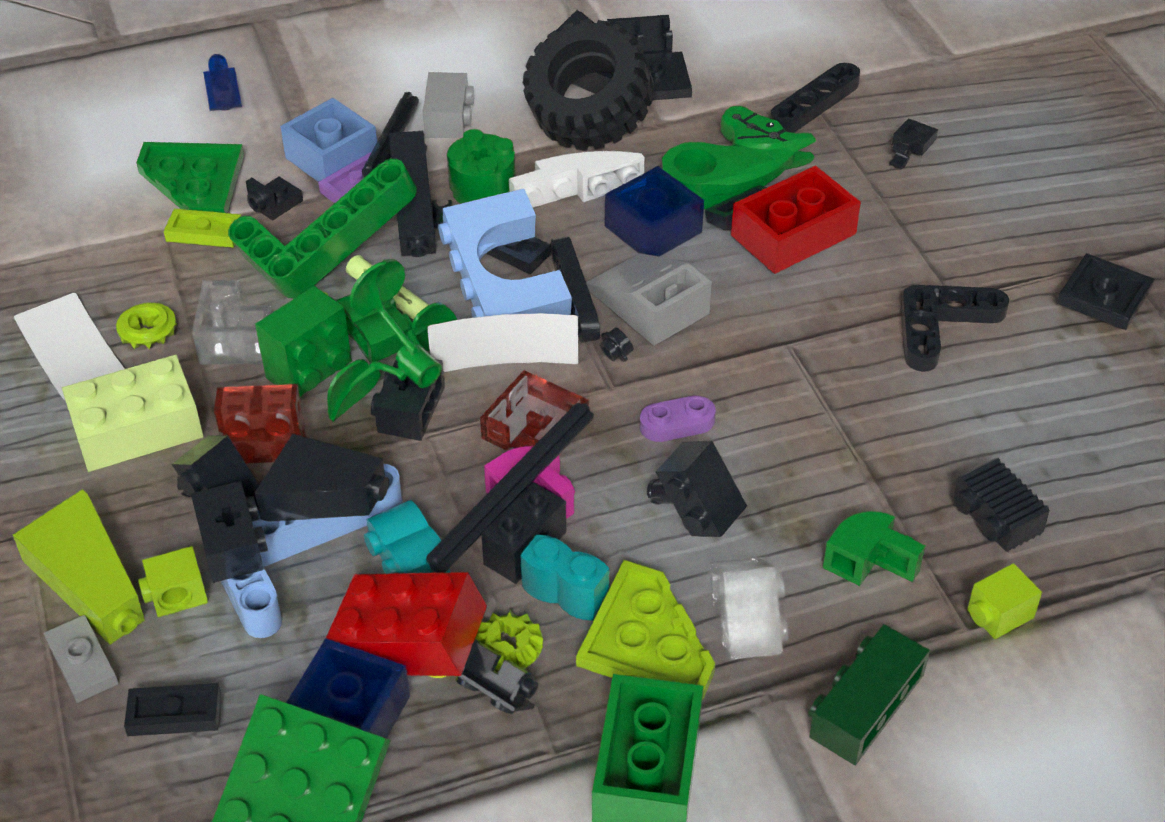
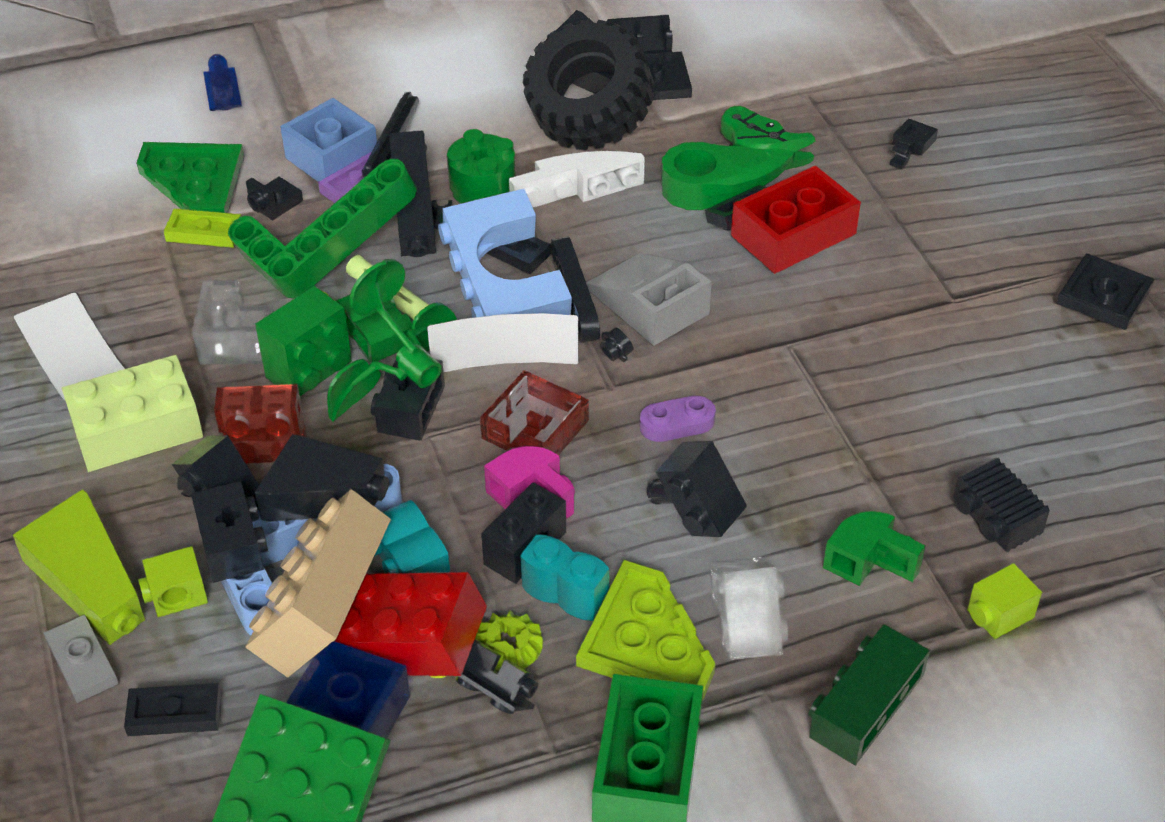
lime gear [116,303,177,349] -> none
light grey brick [423,72,474,138] -> none
black axle [426,403,594,573] -> none
clear blue brick [605,166,704,257] -> none
black beam [770,62,860,133] -> none
black beam [901,285,1009,372] -> none
none -> tan brick [245,489,391,678]

